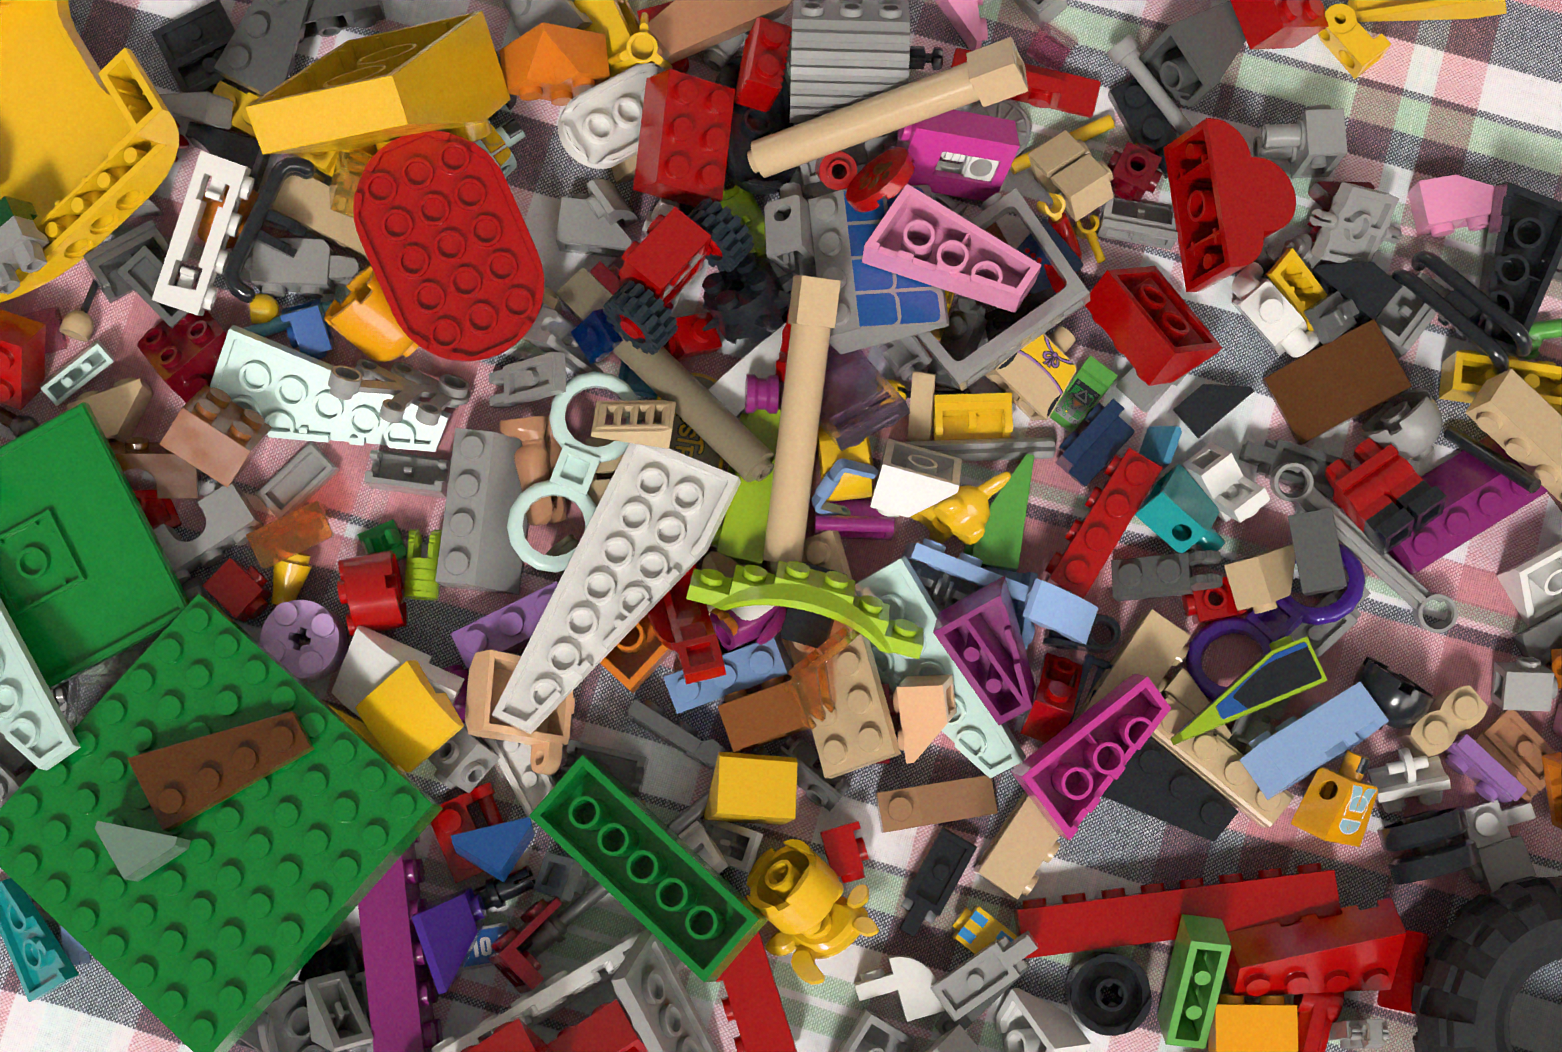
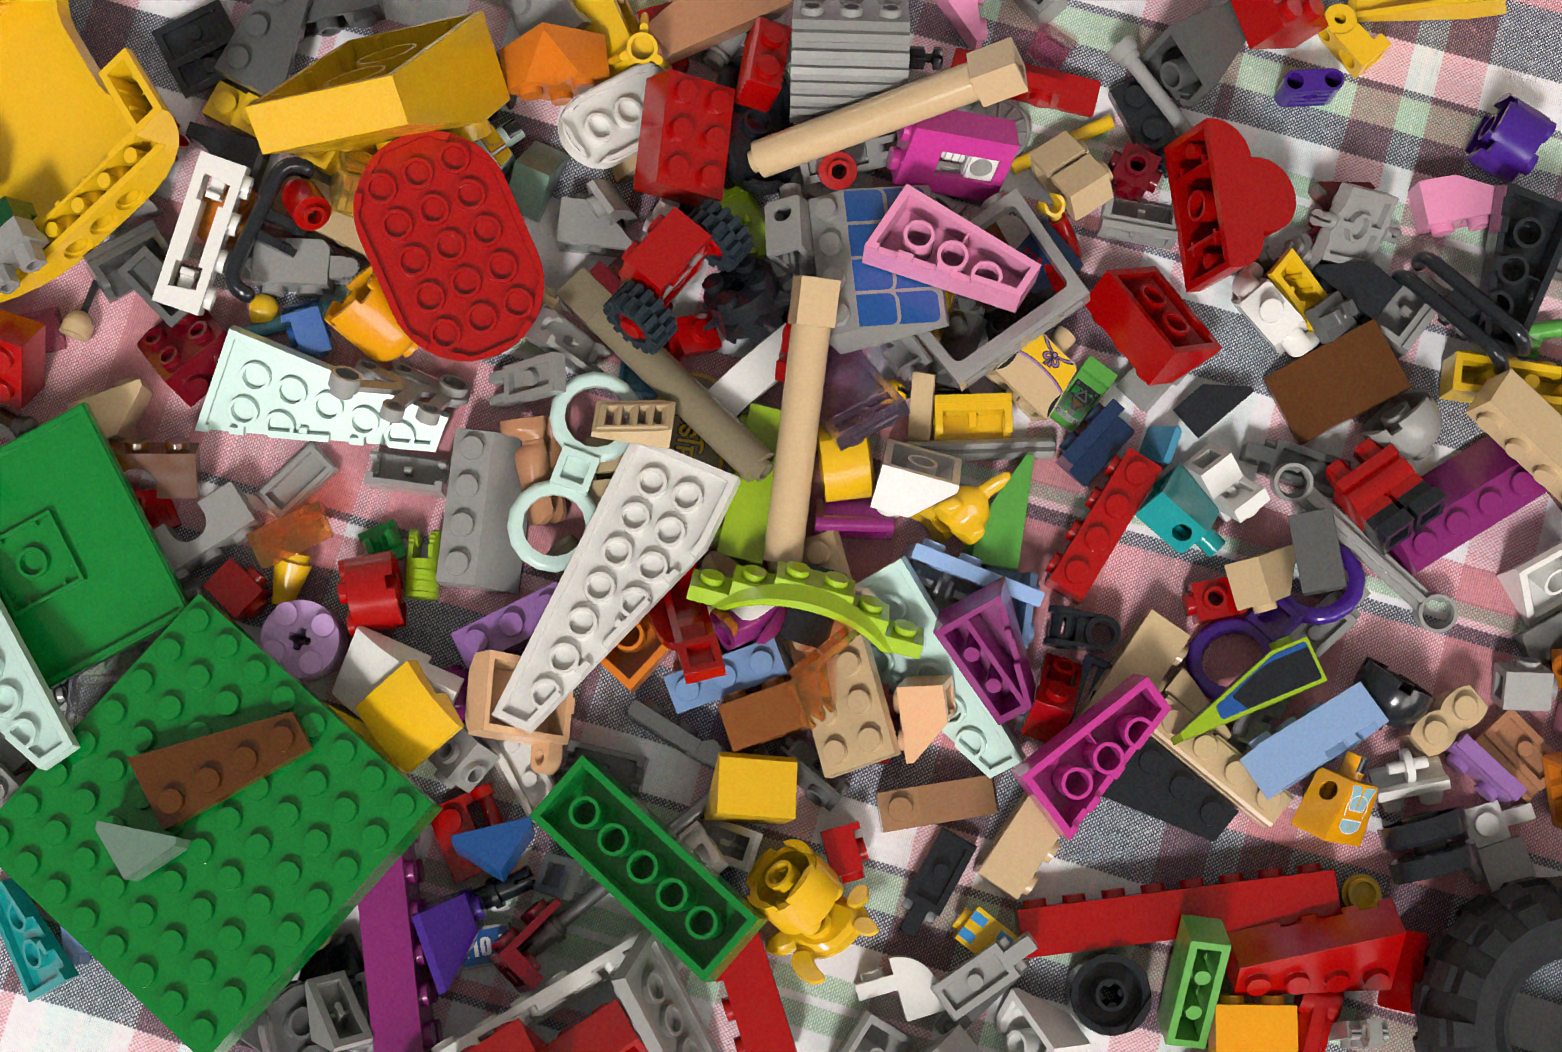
light aqua piece [40,339,114,406] -> none
light grey slope [159,92,233,129] -> none
brick [159,385,272,488] -> none
clear blue plate [571,309,623,364] -> none
magenta wheel [745,374,779,414] -> none
medium blue piece [812,459,878,516] -> none
red tile [845,147,915,213] -> none
light blue slope [1023,578,1098,645] -> none
yellow hand [1074,214,1106,263] -> none
dark grey hinge [1111,550,1223,602] -> none
light grey brick [1253,104,1348,179] -> none
black bar [1444,426,1541,493] -> none
none -> red brick [281,178,331,231]
none -> sand green slope [509,140,570,223]
none -> dark purple piece [1274,68,1345,107]
none -> yellow plate [1340,874,1381,910]
none -> dark purple brick [1465,93,1557,183]

